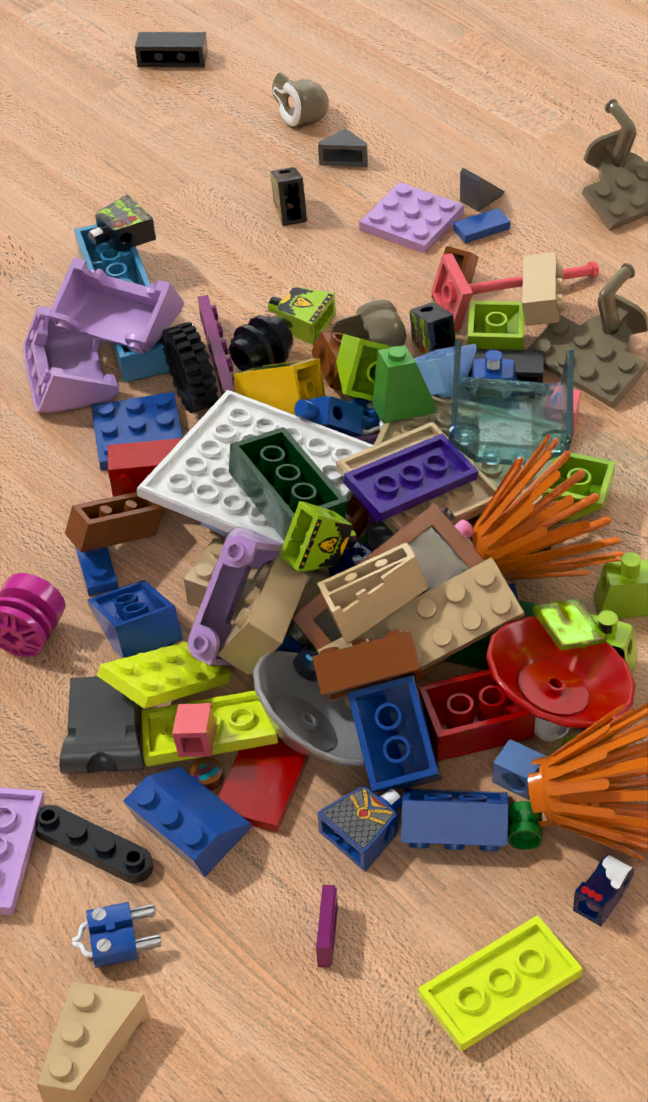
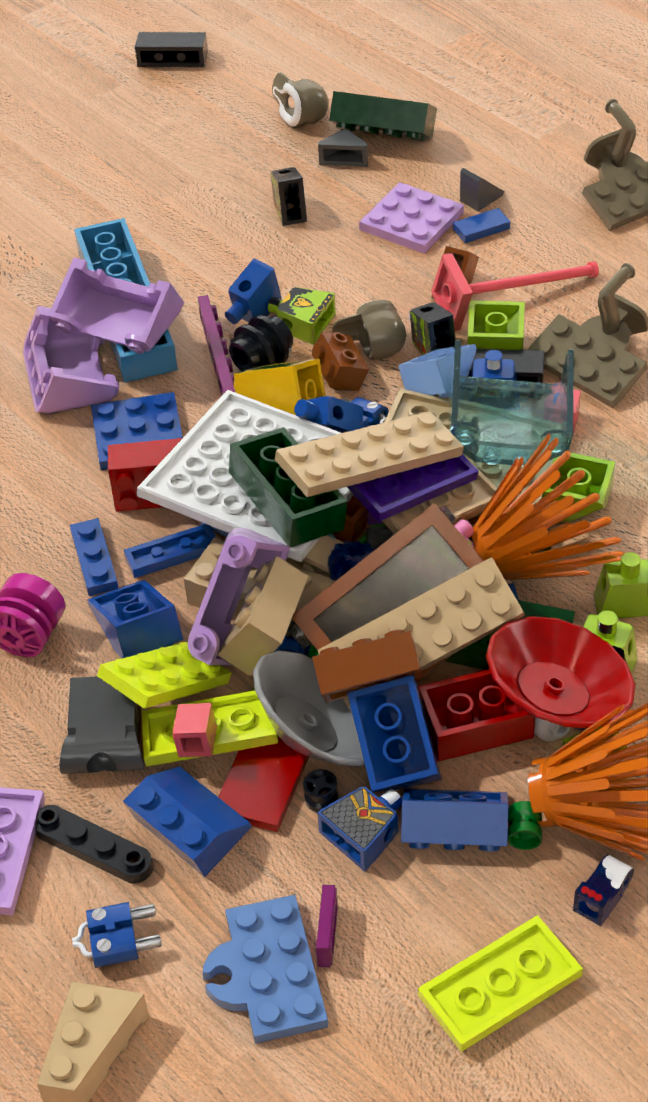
dark orange brick [65,492,164,553] -> none
black torso [88,194,156,251] -> none
black tyre [162,322,218,413] -> none
dark orange tile [189,757,224,791] -> none
lime torso [279,501,357,572] -> none
black tile [293,649,318,682] -> none
tan wedge [317,542,428,645] -> none
lime slope [336,334,392,401] -> none
bright green slope [373,345,437,423] -> none
medium blue brick [492,739,546,800] -> none
tan wedge [522,252,564,326] -> none
clear neon green piece [532,599,607,650] -> none
none -> blue plate [124,524,217,578]
none -> medium blue plate [202,895,328,1044]
none -> blue torso [225,258,282,324]
none -> tan plate [275,411,464,497]
none -> black wheel [303,769,338,812]
none -> dark green brick [329,91,437,141]

